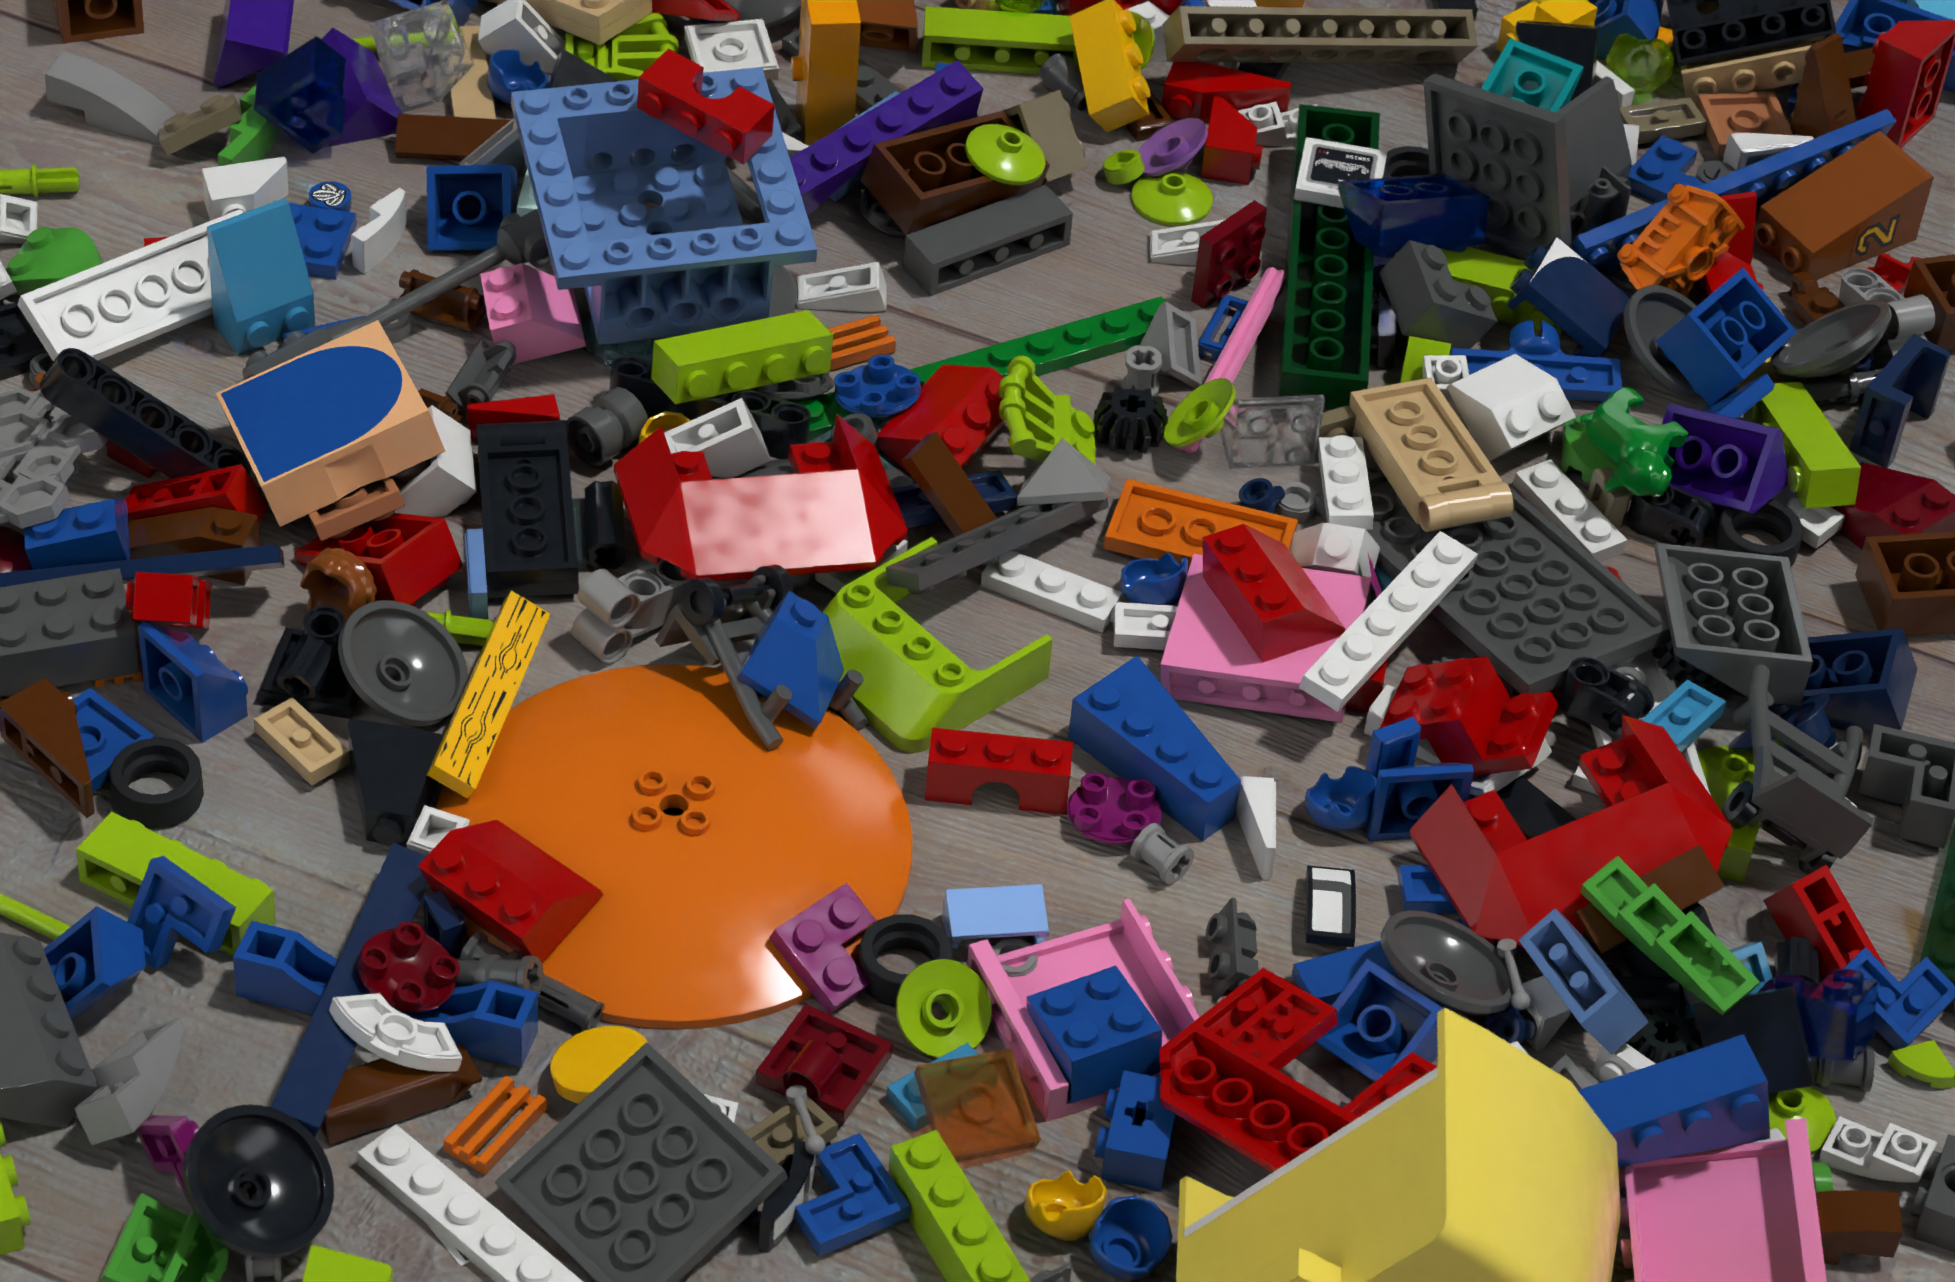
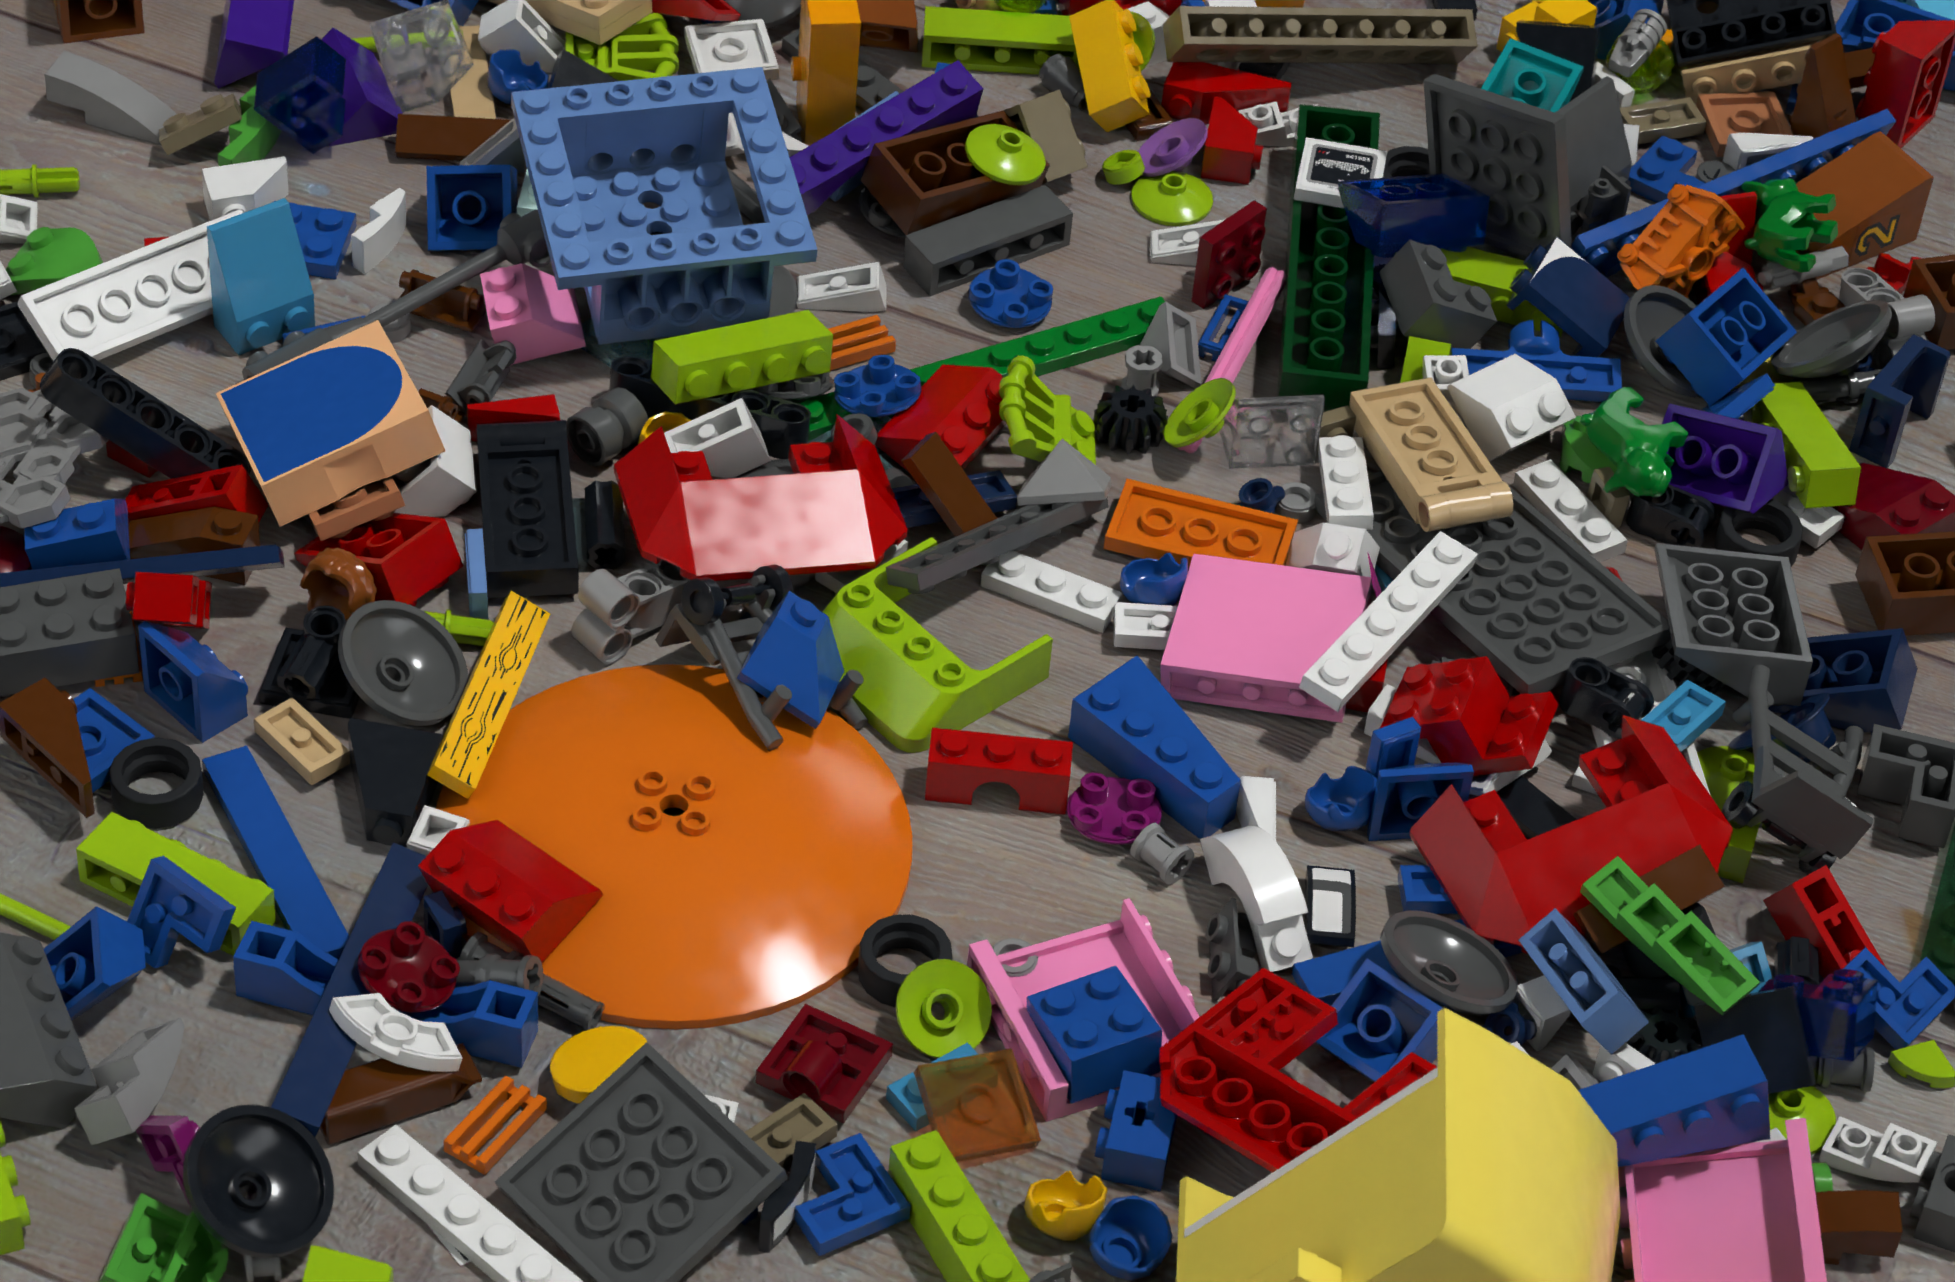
tile [309,181,352,212] -> none
red arch [637,49,775,164] -> none
magenta plate [769,883,876,1014] -> none
light grey hinge [786,1085,825,1155] -> none
light blue hinge [942,884,1049,950] -> none
red slope [1202,524,1346,663] -> none
light grey hinge [1497,939,1530,1010] -> none
none -> blue tile [202,745,350,960]
none -> blue dish [968,259,1053,328]
none -> white arch [1200,826,1313,972]
none -> light grey hinge [1608,9,1667,77]
none -> green animal [1741,178,1838,272]
none -> light grey piece [1758,246,1849,290]

